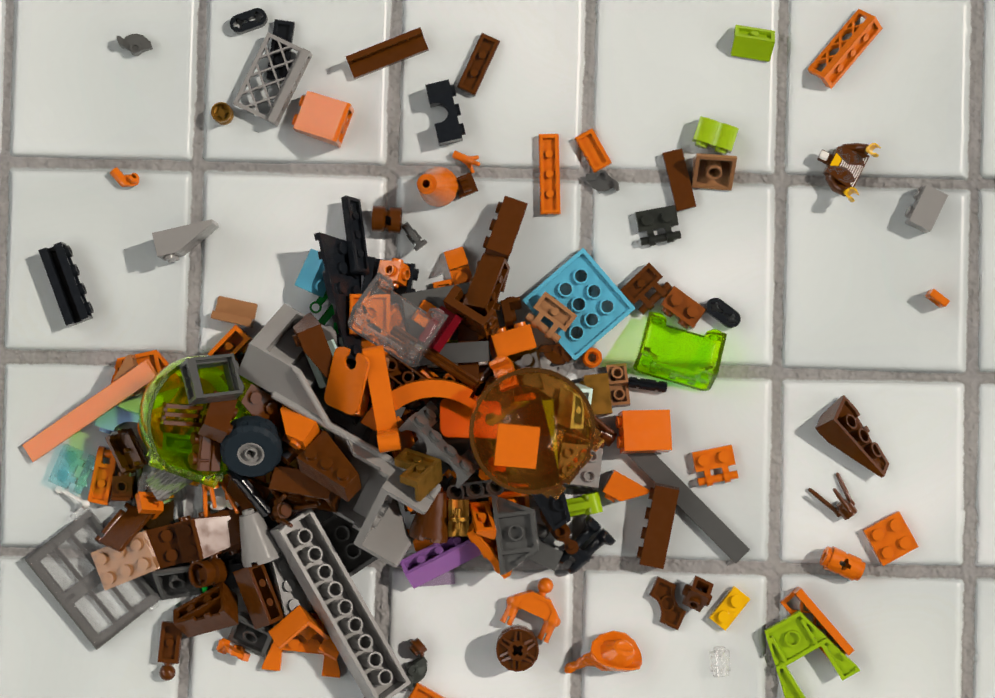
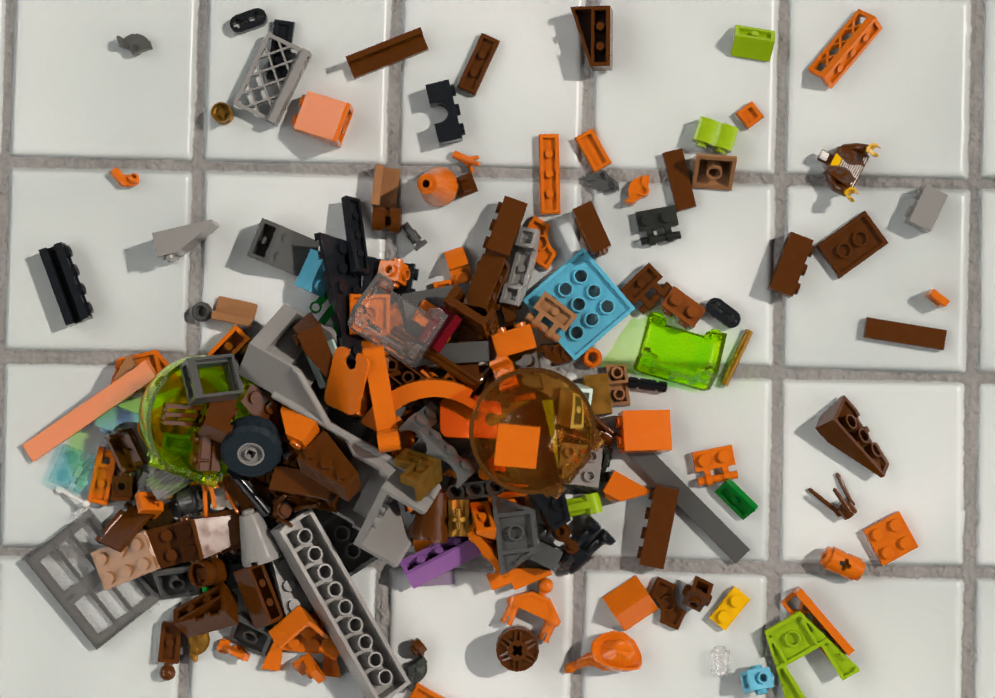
none -> dark grey head [175,485,203,514]
none -> pearl gold piece [188,633,210,662]
none -> dark grey plate [192,302,212,322]
none -> dark grey slope [247,218,319,276]
none -> orange bracket [292,653,326,684]
none -> medium nougat panel [371,164,401,208]
none -> orange slope [487,566,552,590]
none -> light grey slope [499,226,540,307]
none -> orange tile [527,215,557,270]
none -> reddish brown wedge [571,6,613,71]
none -> reddish brown window [571,201,611,258]
none -> pearl dark grey piece [599,447,613,482]
none -> orange slope [602,575,658,631]
none -> orange piece [624,175,649,206]
none -> green plate [715,478,758,520]
none -> pearl gold bar [720,329,753,386]
none -> orange tile [735,101,764,130]
none -> medium azure brick [740,665,774,695]
none -> reddish brown brick [767,232,815,298]
none -> reddish brown tile [815,211,888,278]
none -> reddish brown tile [863,317,947,350]

